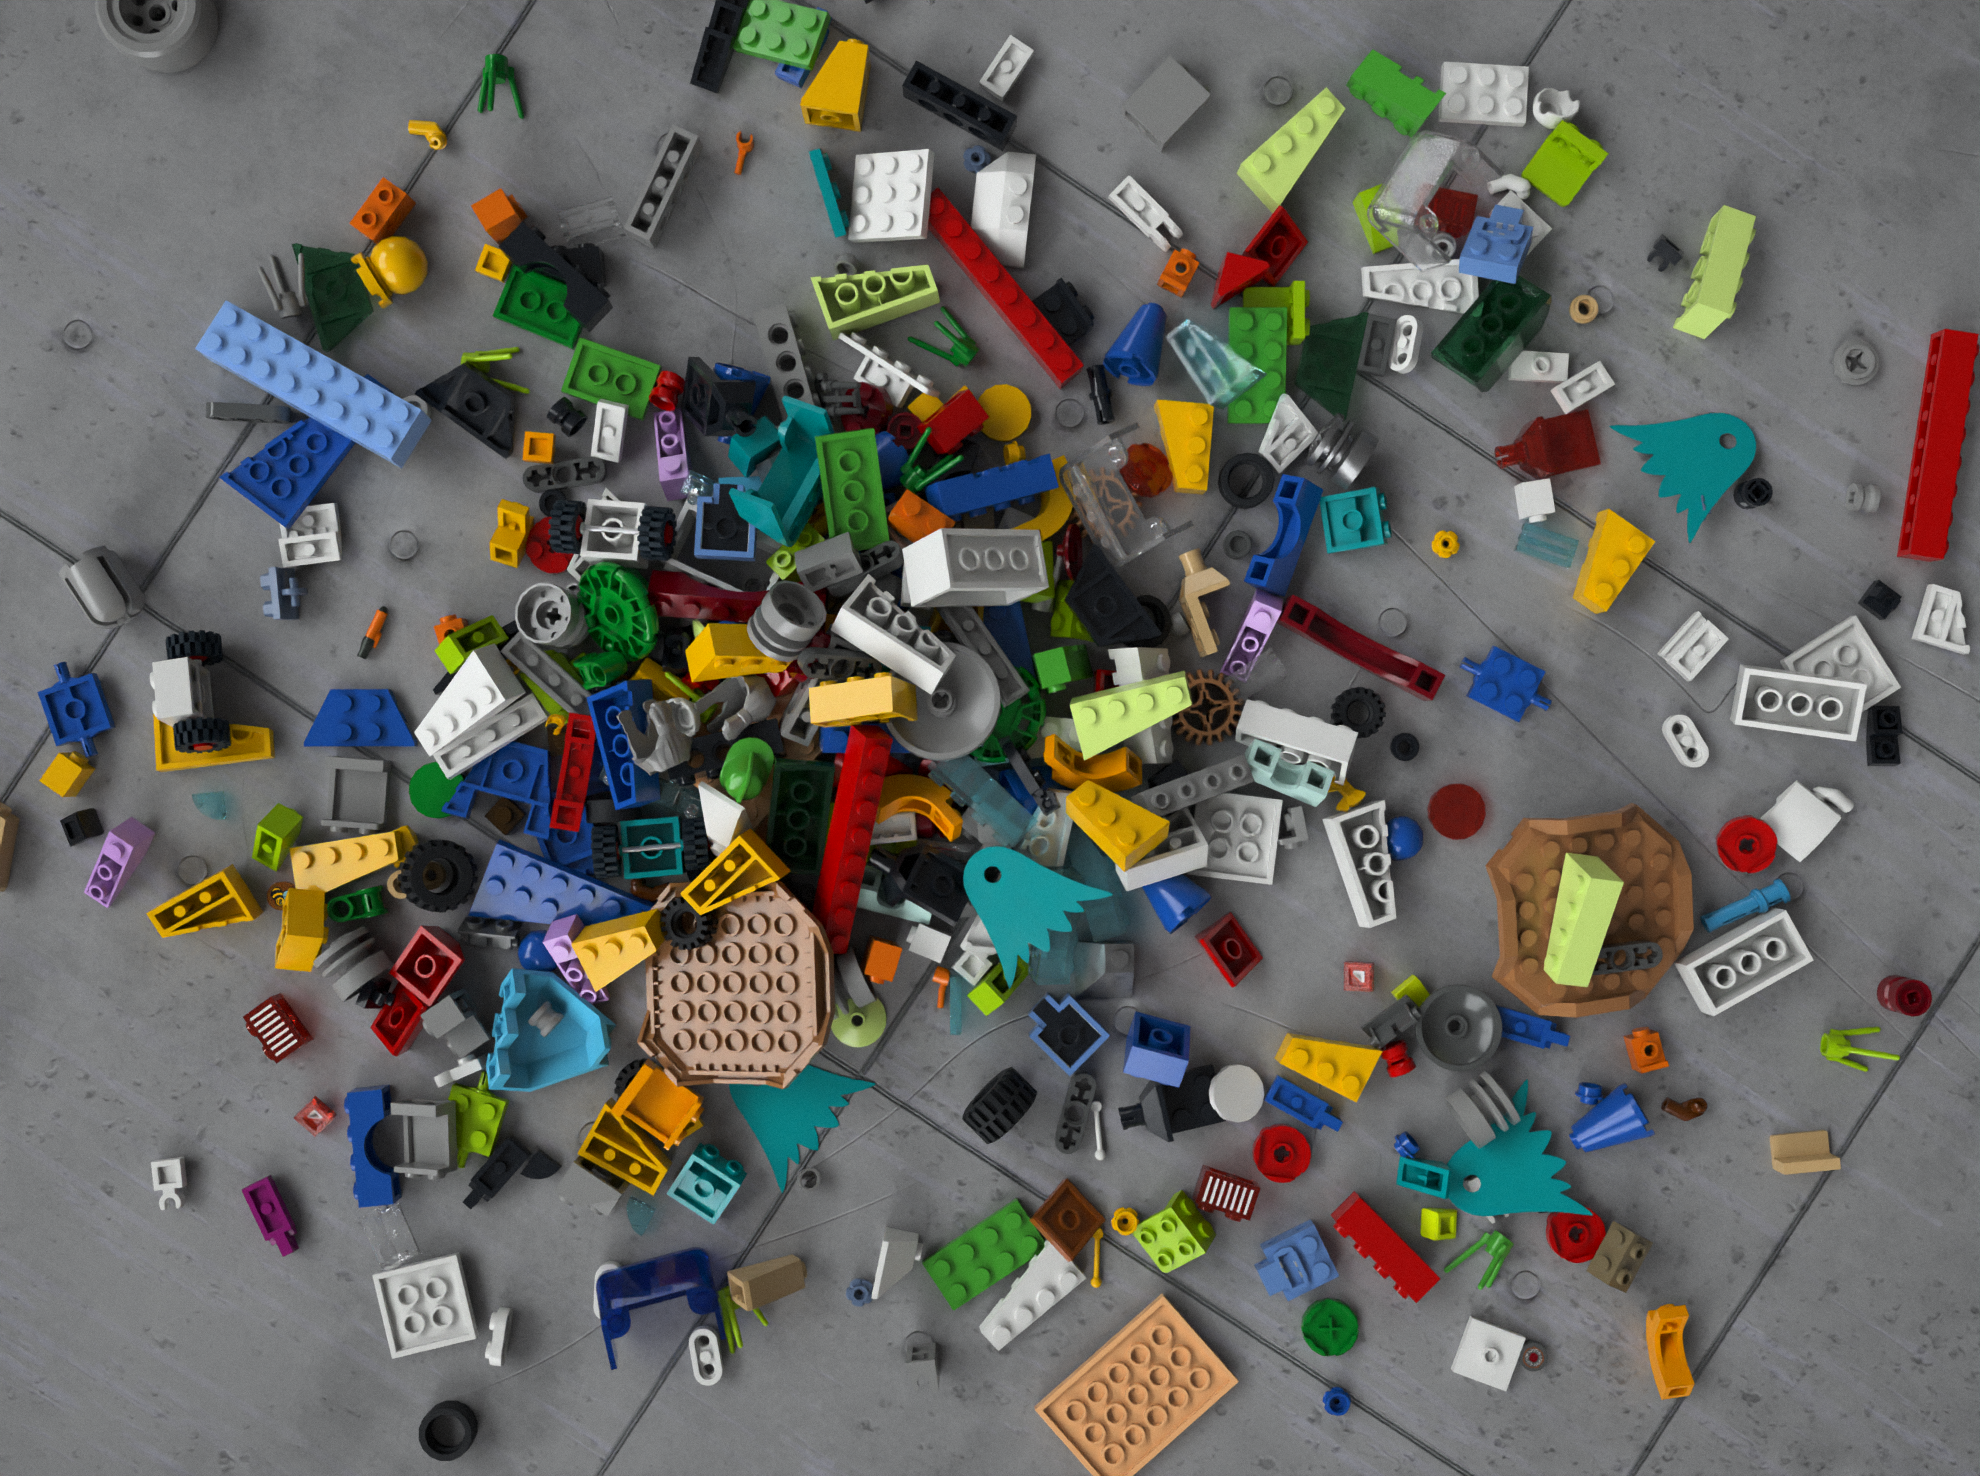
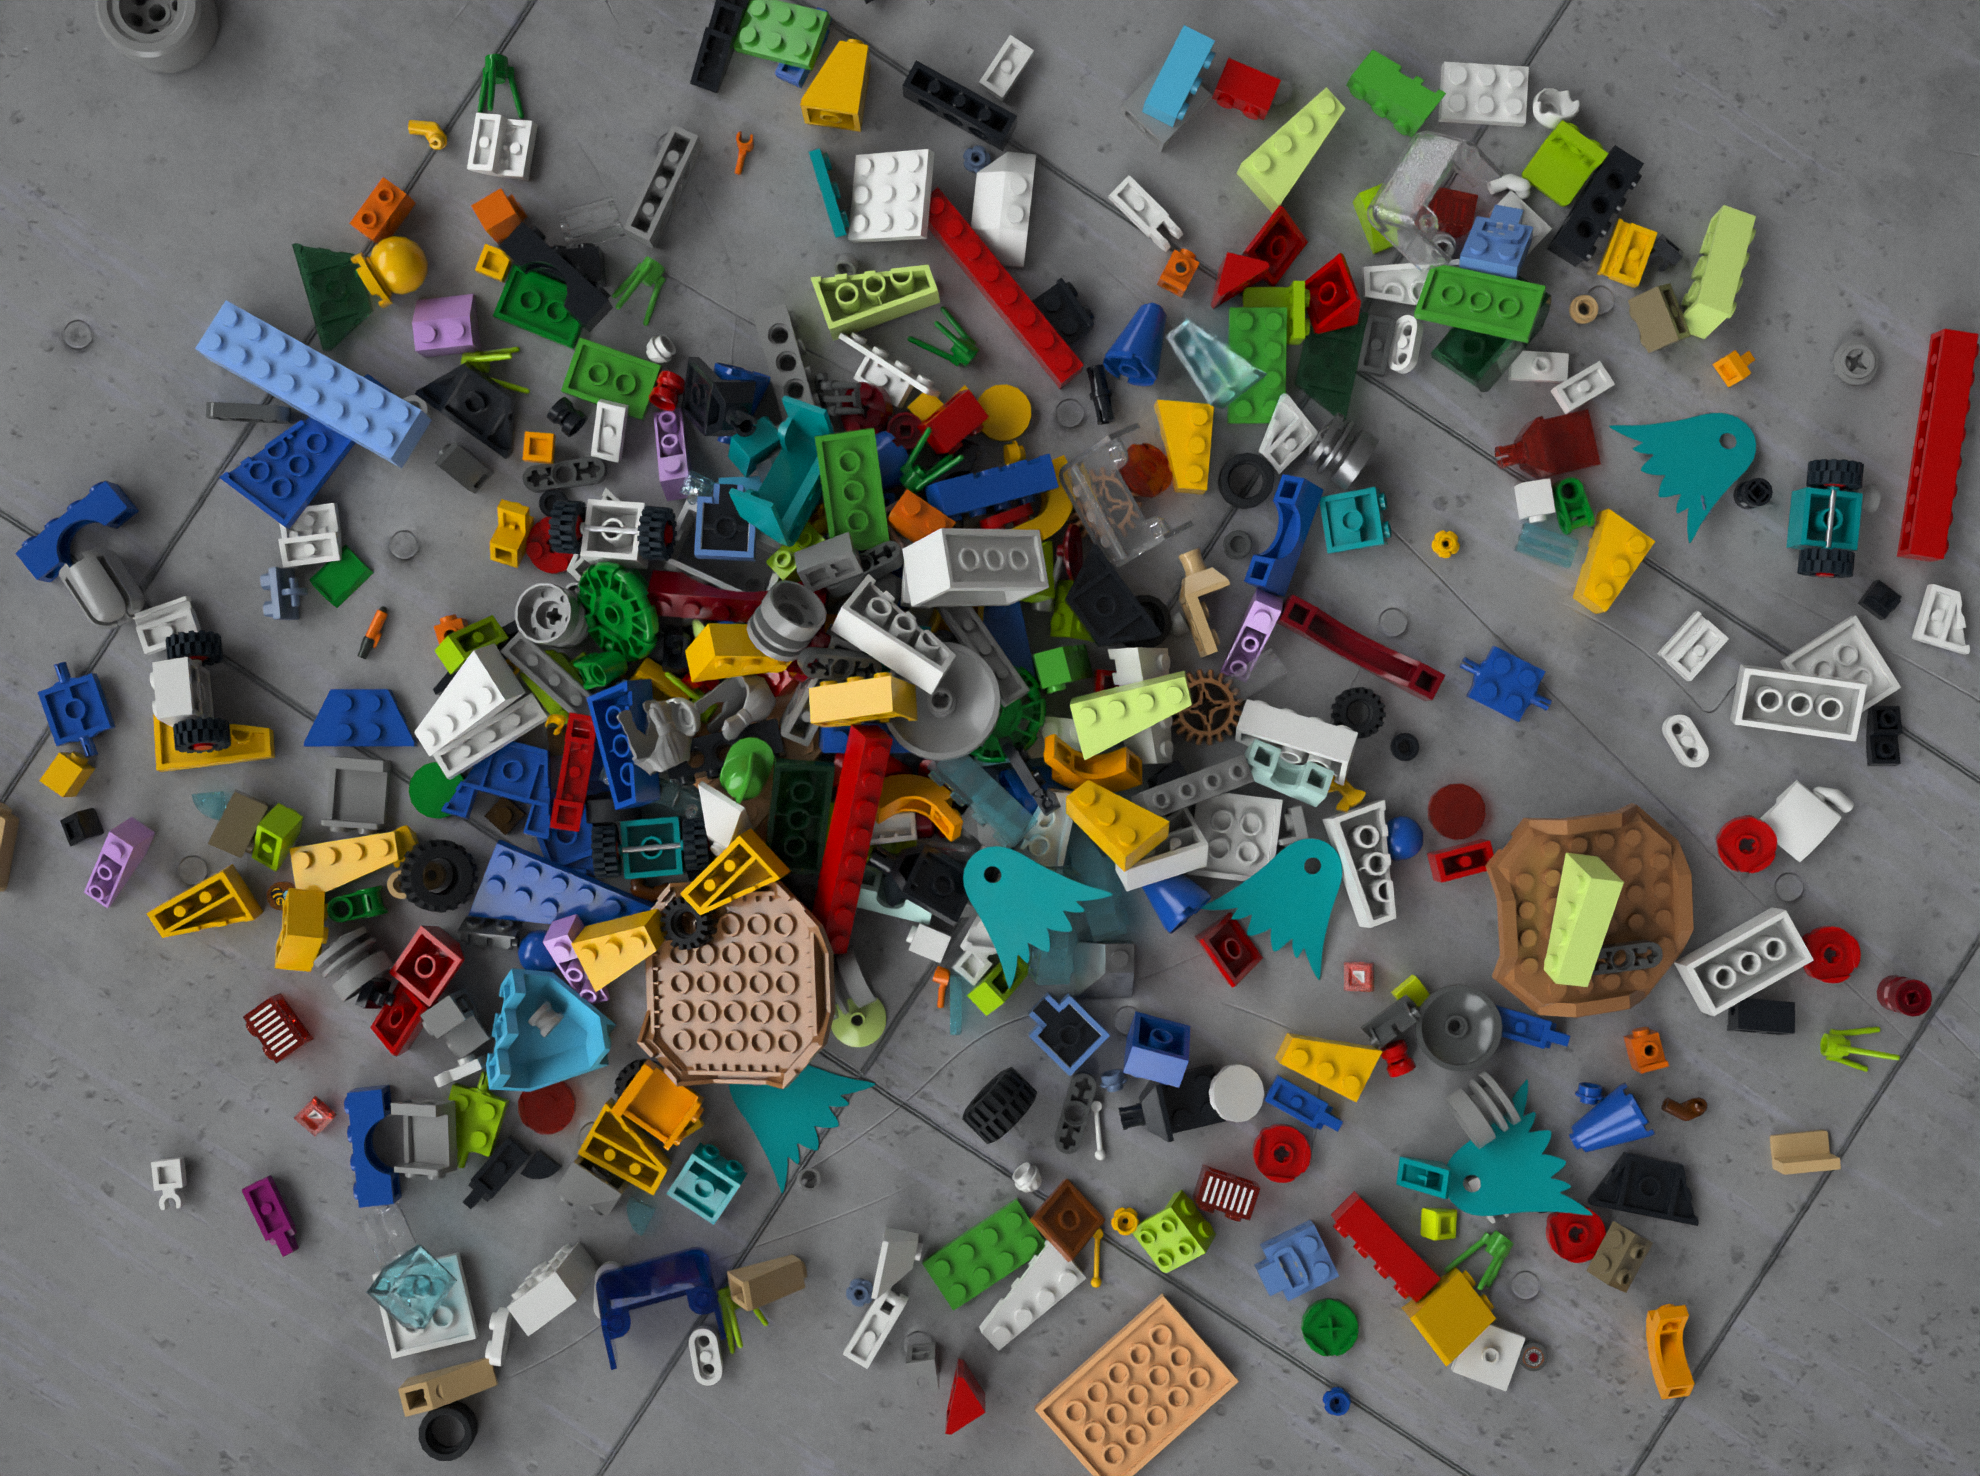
light grey plant [258,253,308,319] -> none
orange brick [860,935,903,985] -> none
blue plate [1394,1131,1420,1158] -> none
dark azure pin [1700,879,1791,933] -> none
none -> blue arch [15,481,139,582]
none -> white plate [133,596,201,655]
none -> dark tan brick [208,789,269,858]
none -> green piece [309,544,374,608]
none -> clear light blue slope [366,1245,457,1329]
none -> tan slope [398,1358,498,1417]
none -> lavender slope [412,294,481,358]
none -> dark grey slope [435,441,494,494]
none -> white slope [467,113,538,181]
none -> white brick [507,1242,599,1336]
none -> clear red tile [518,1081,576,1135]
none -> bright green plant [612,256,666,326]
none -> white plate [646,334,676,363]
none -> white plate [843,1287,909,1369]
none -> red slope [945,1359,986,1435]
none -> red plate [978,503,1034,529]
none -> white plate [1012,1163,1042,1193]
none -> sand blue plate [1100,1069,1128,1092]
none -> medium azure brick [1142,25,1216,127]
none -> teal piece [1201,838,1342,980]
none -> red brick [1212,58,1281,120]
none -> red slope [1305,253,1361,334]
none -> yellow slope [1401,1267,1496,1366]
none -> bright green plate [1414,262,1546,343]
none -> red brick [1427,839,1494,883]
none -> black brick [1547,145,1644,267]
none -> green piece [1551,477,1595,535]
none -> black wing [1587,1152,1699,1226]
none -> yellow plate [1597,218,1658,288]
none -> dark tan brick [1628,283,1691,353]
none -> light orange tile [1712,350,1756,387]
none -> black hinge [1727,998,1795,1036]
none -> brick [1786,459,1864,578]
none -> red plate [1802,926,1861,983]

